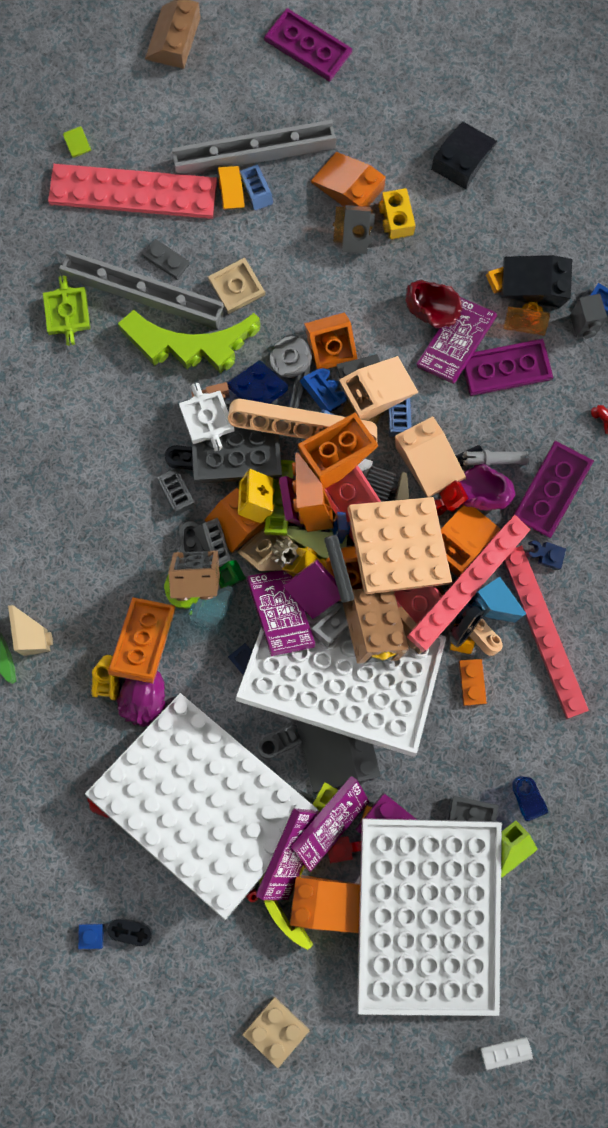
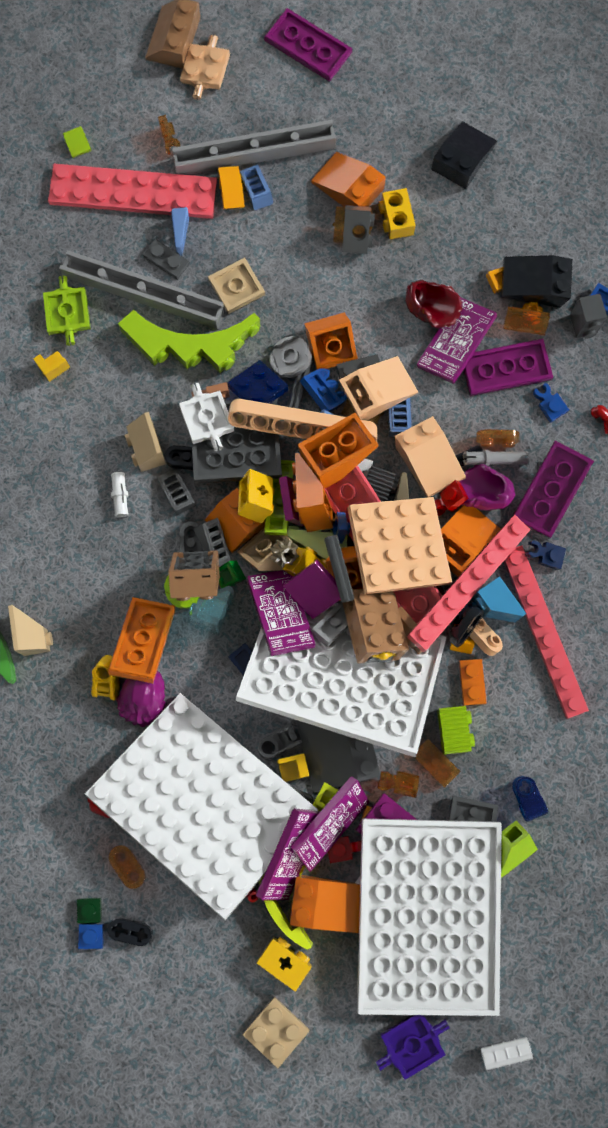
none -> yellow panel [33,351,70,382]
none -> dark green plate [77,898,102,923]
none -> clear orange plate [109,845,146,889]
none -> white pin [111,472,129,518]
none -> tan slope [125,412,166,472]
none -> clear orange plate [158,115,181,155]
none -> medium blue slope [171,207,189,256]
none -> light nougat plate [180,35,230,100]
none -> yellow brick [257,936,312,992]
none -> yellow panel [278,753,309,782]
none -> dark purple plate [375,1015,450,1080]
none -> clear orange plate [377,771,419,798]
none -> clear orange plate [414,739,461,788]
none -> lime brick [437,706,475,755]
none -> clear orange plate [476,429,520,448]
none -> blue plate [533,383,569,423]

